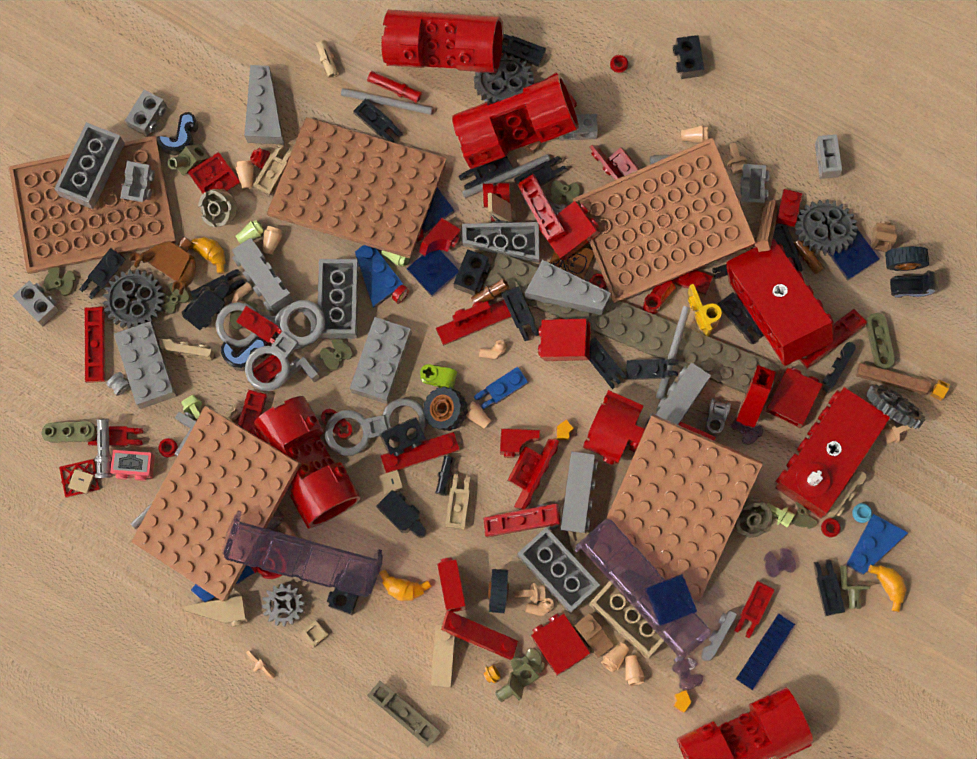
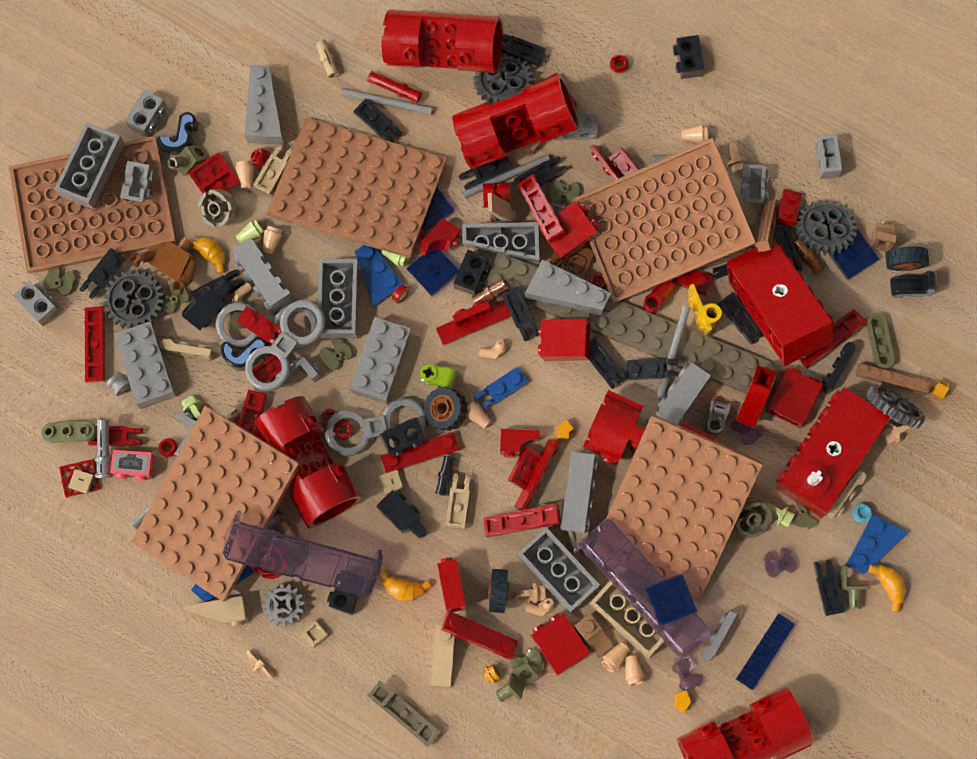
red hinge [734,581,775,638] -> none
red plate [821,518,841,538] -> none

